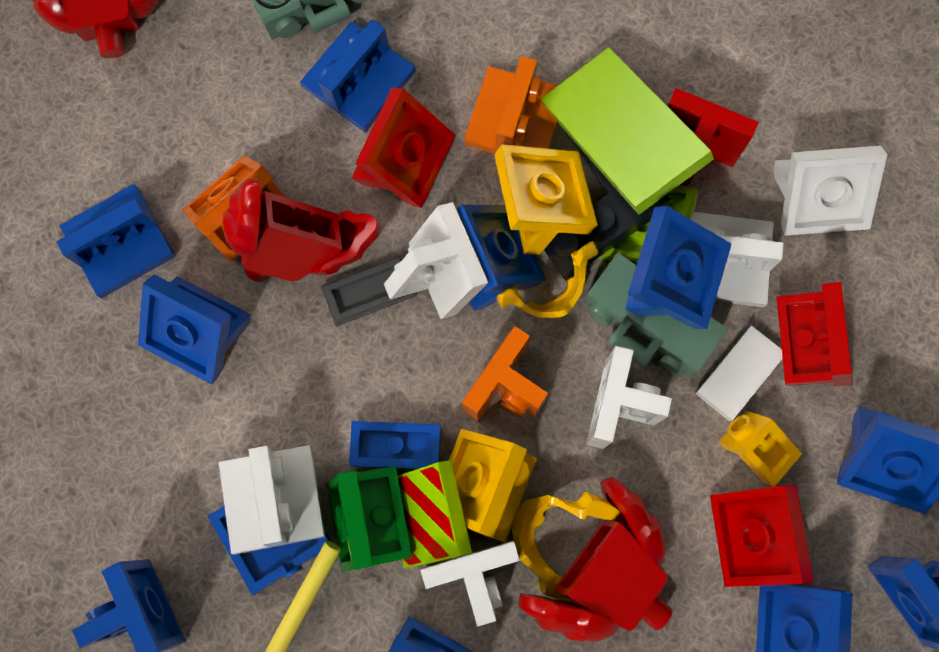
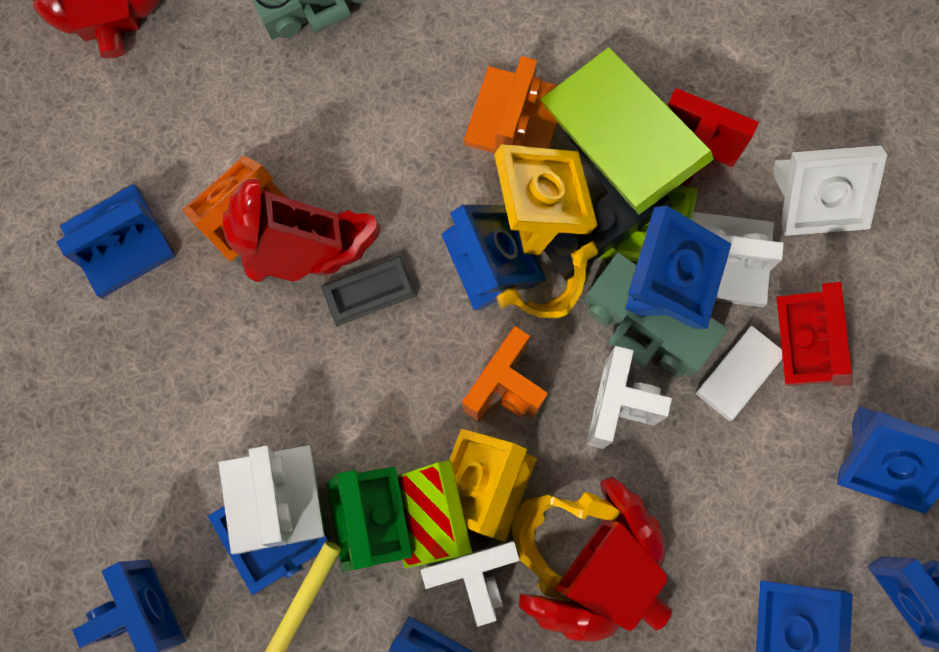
blue bracket [138,274,251,384] -> none
blue bracket [300,19,416,133] -> none
blue plate [349,421,441,470] -> none
red bracket [351,88,456,208] -> none
white bracket [384,202,488,319] -> none
red bracket [710,484,814,587] -> none
yellow bracket [719,411,802,487] -> none

